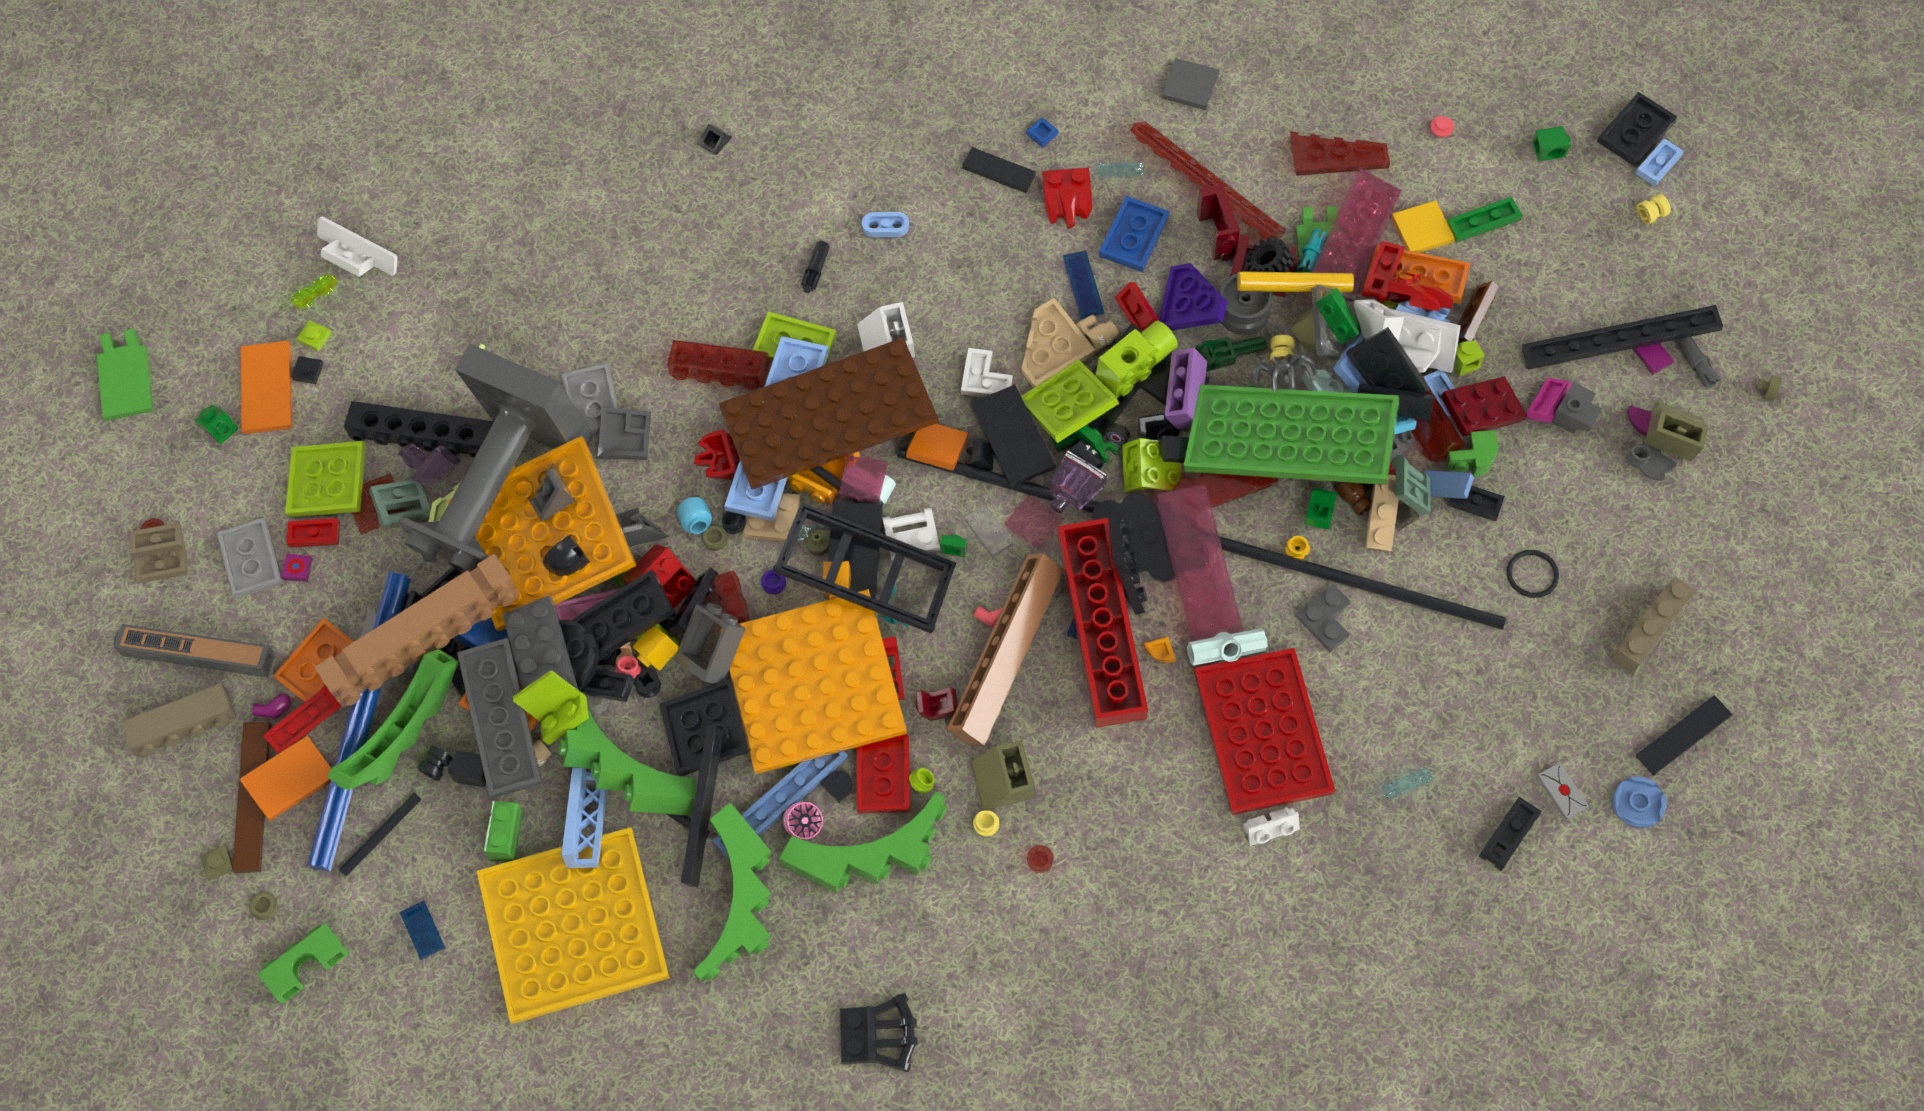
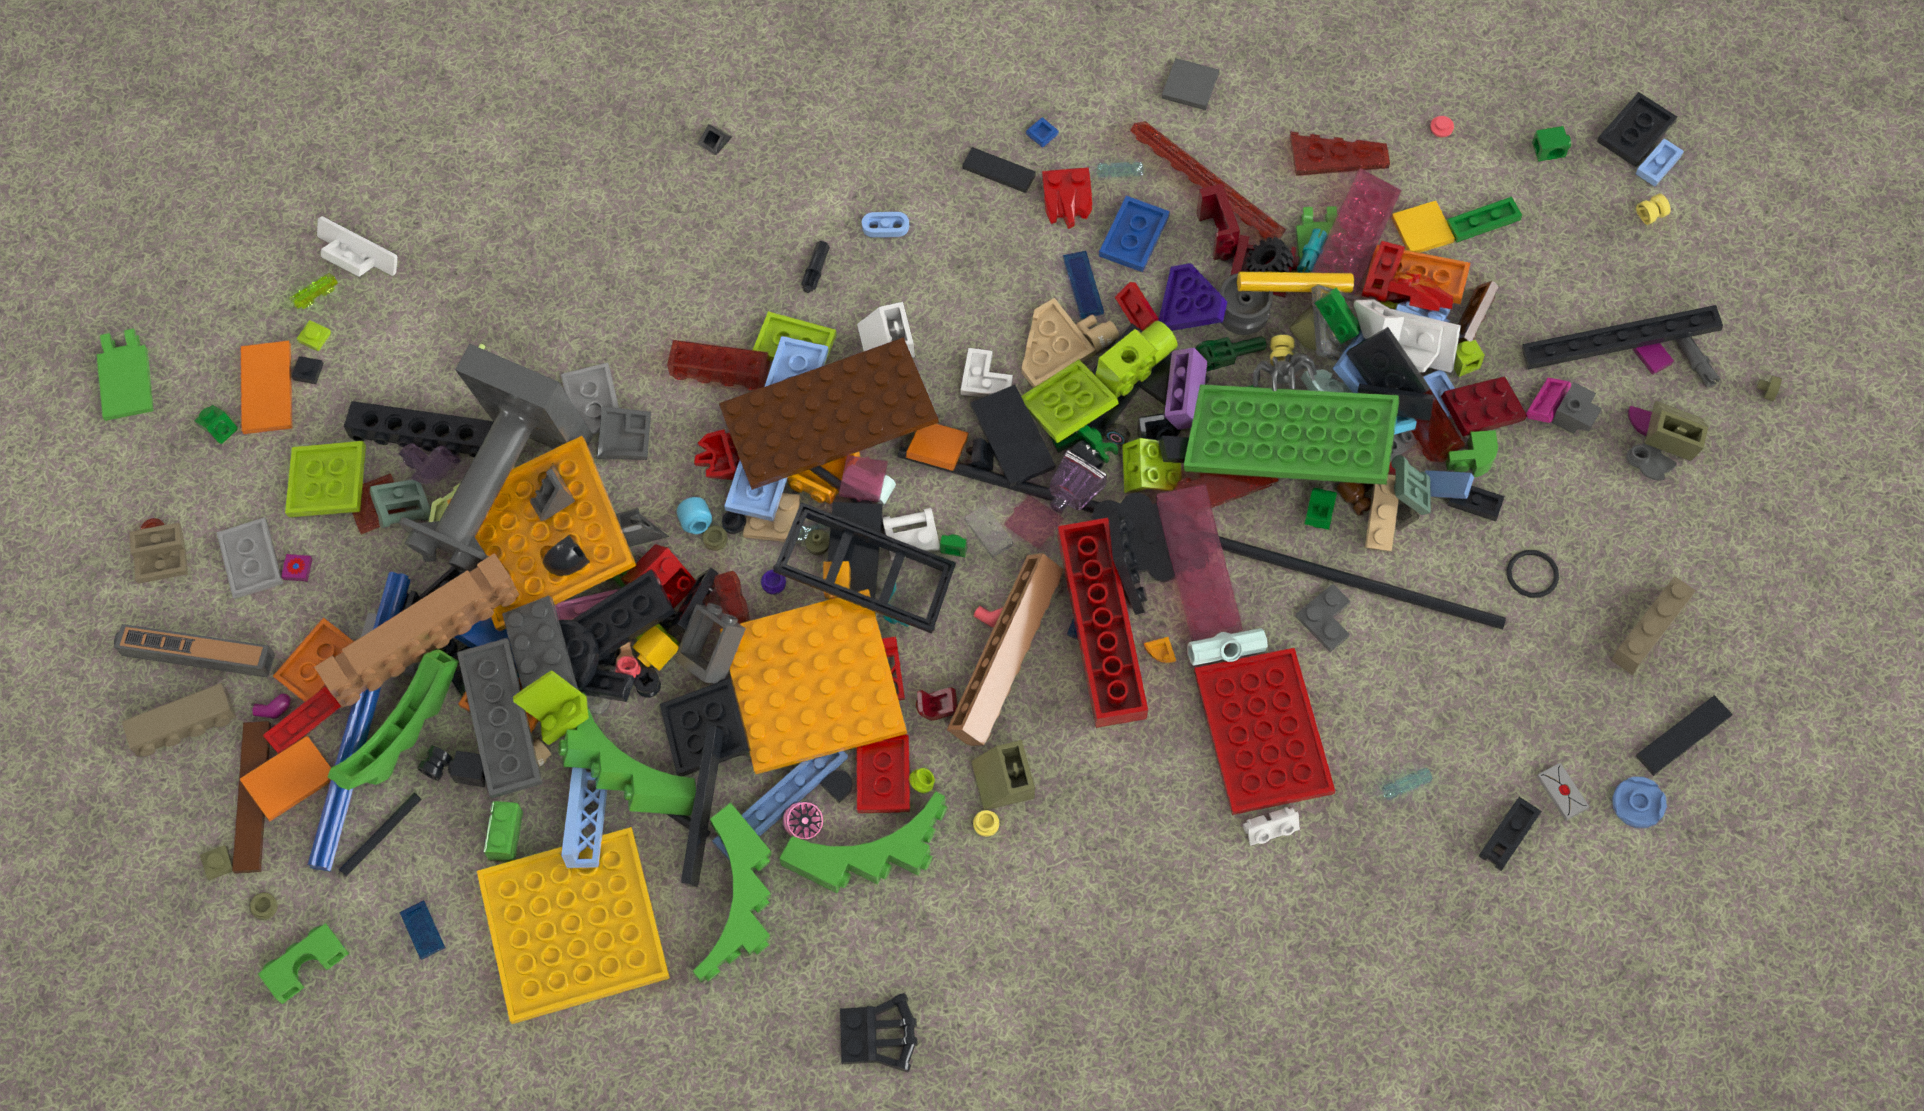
red plate [286,518,340,548] -> none
clear red tile [1027,845,1054,873] -> none
yellow plate [1285,536,1310,559] -> none

